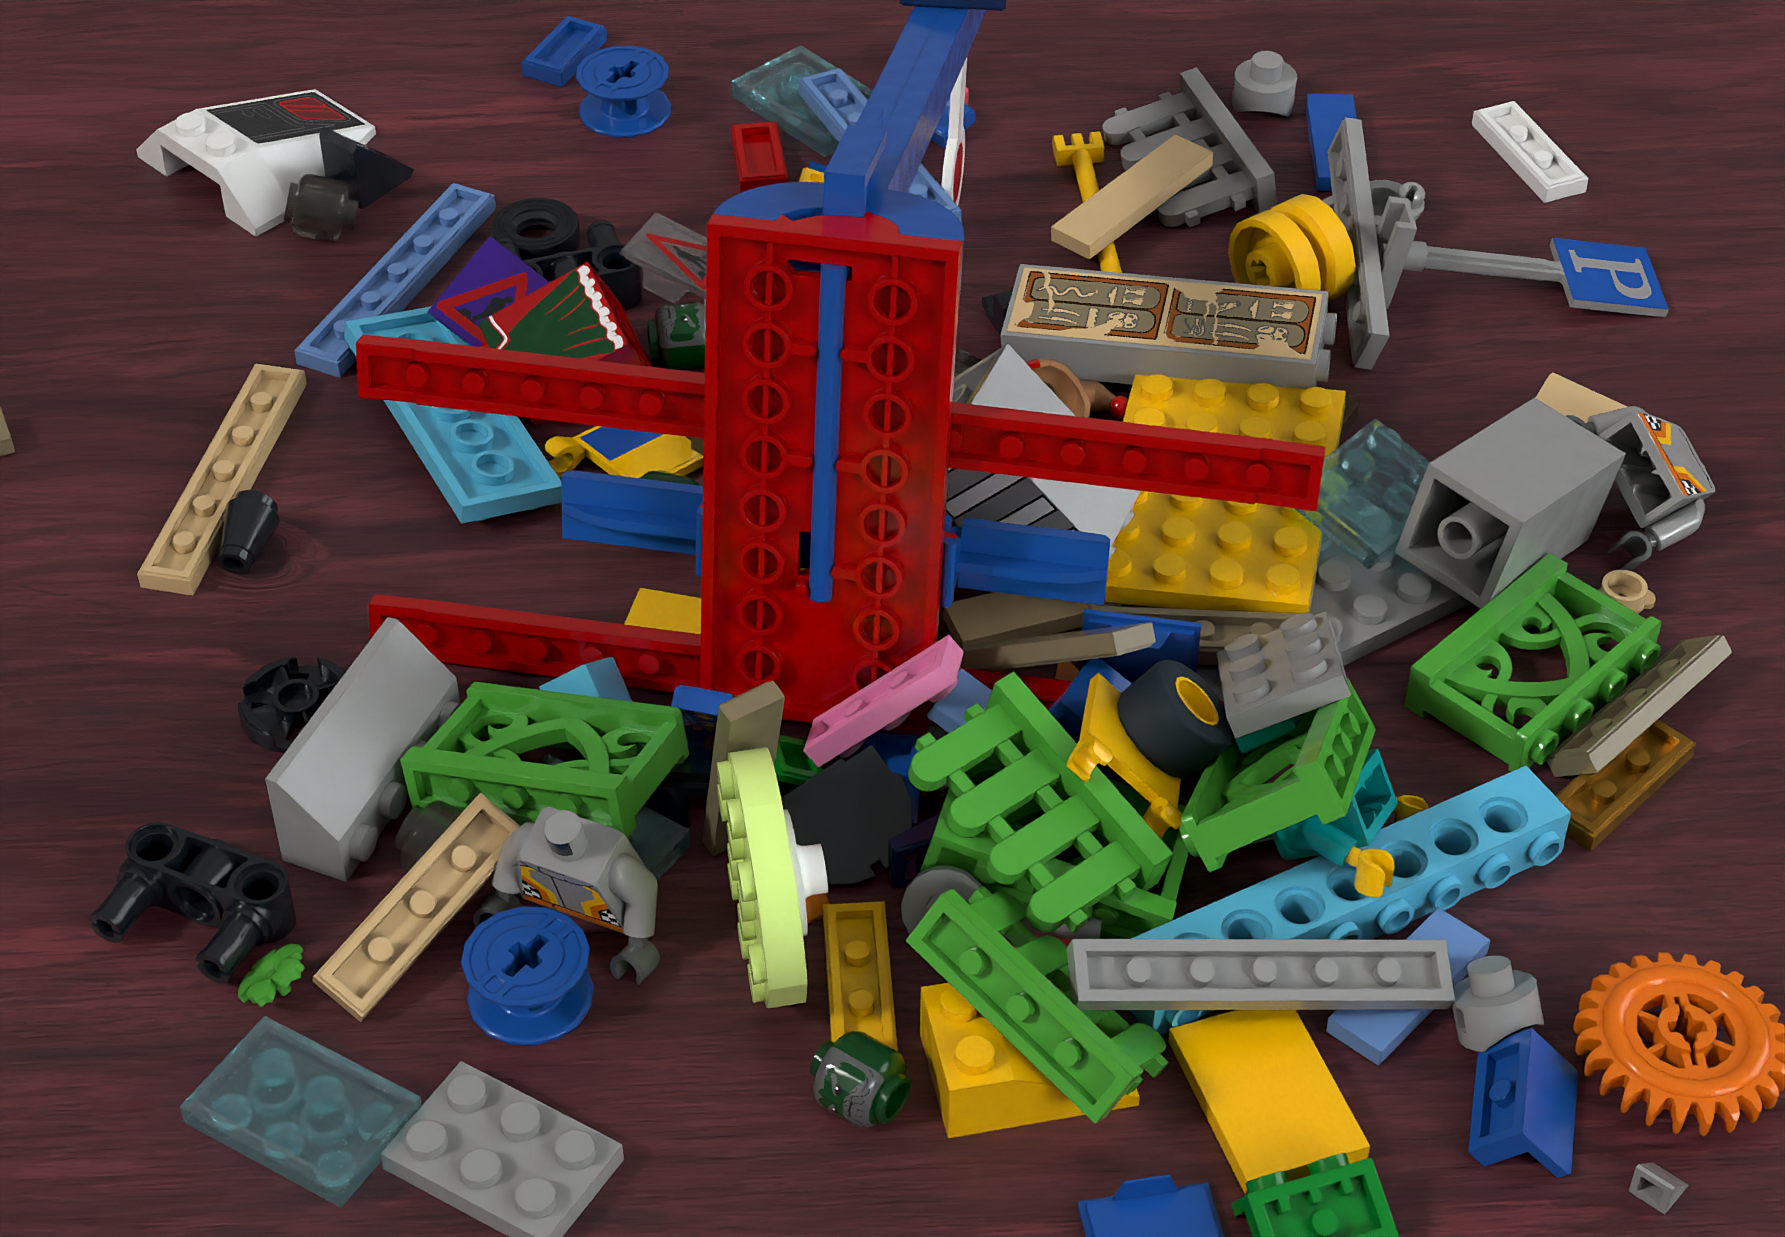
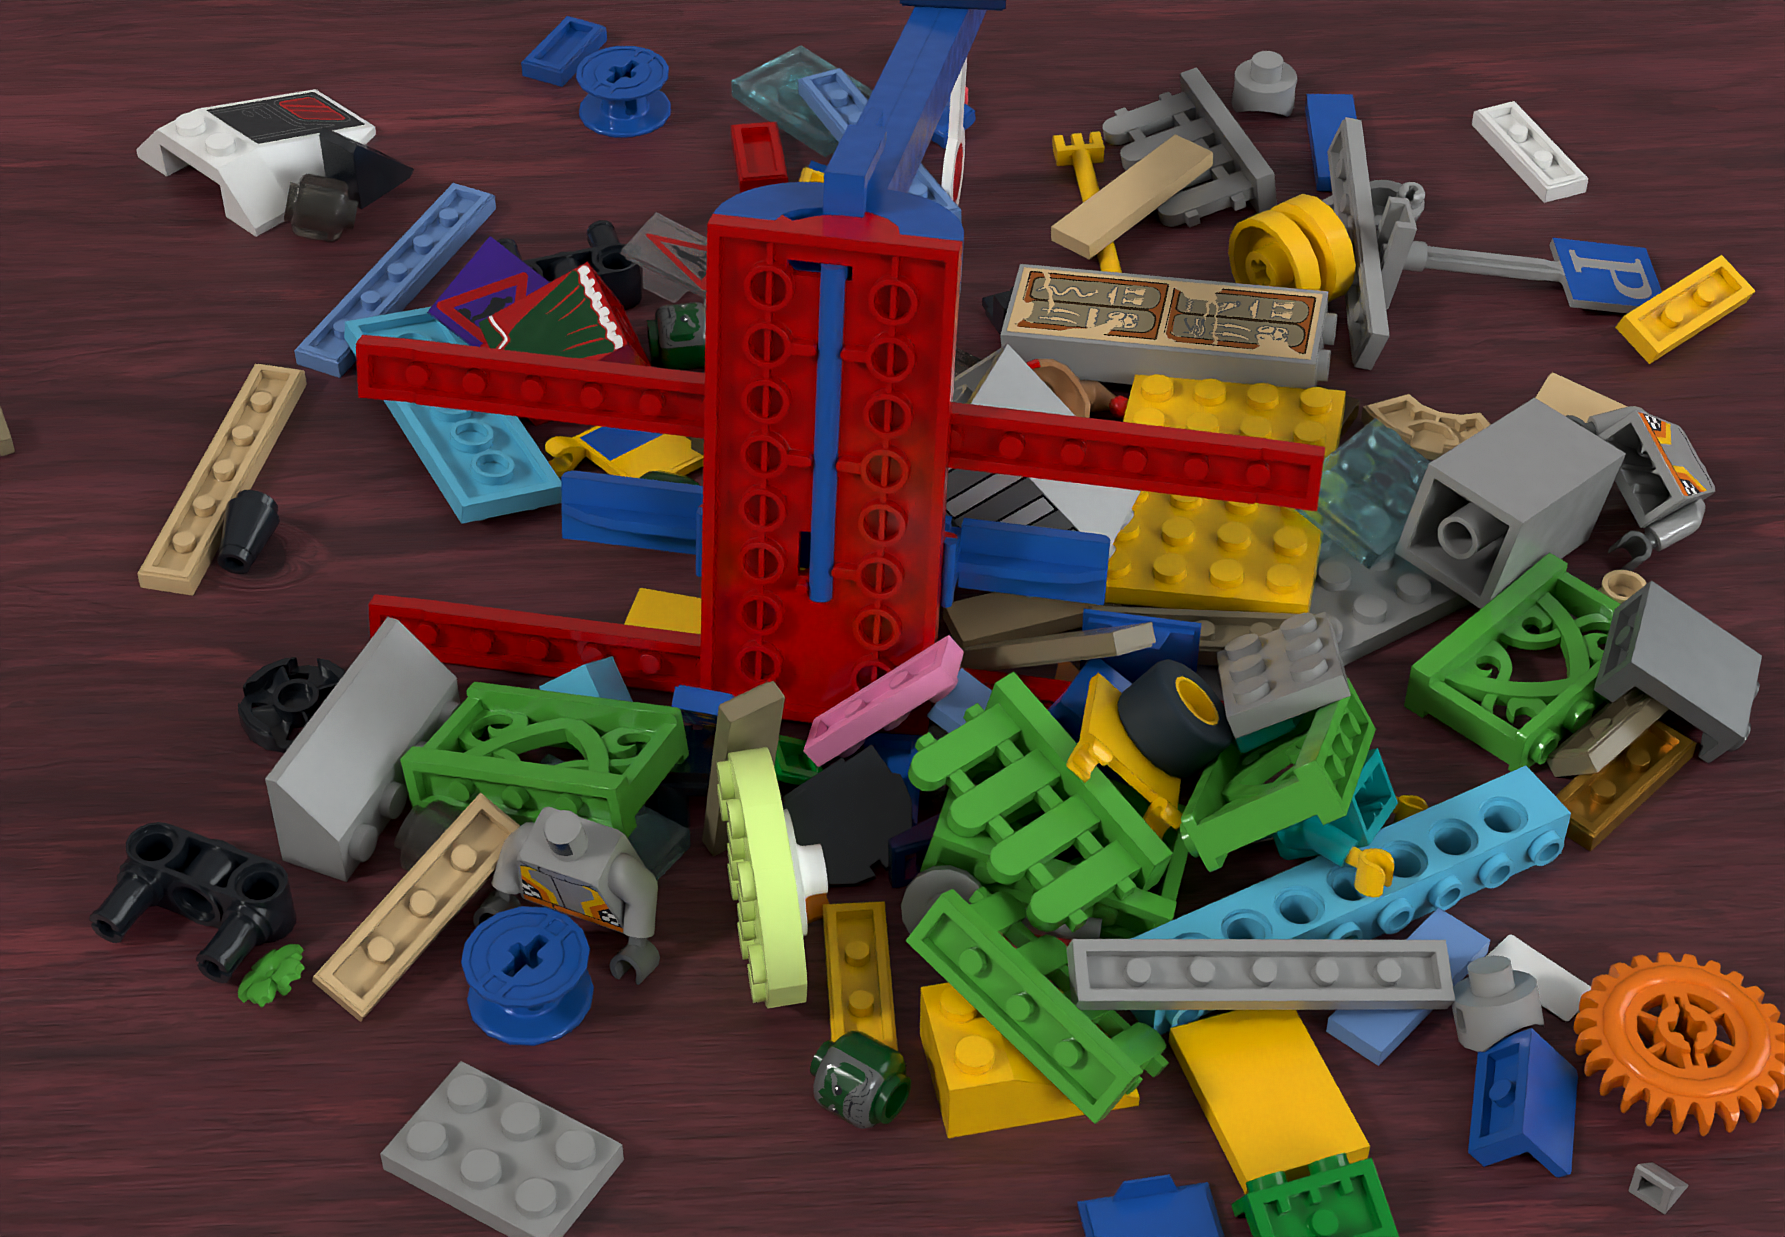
clear light blue plate [180,1016,422,1208] -> none
black tyre [492,198,580,260] -> none
none -> tan tile [1361,394,1491,460]
none -> white sticker [1487,935,1591,1022]
none -> panel [1594,580,1762,763]
none -> yellow plate [1615,255,1755,364]

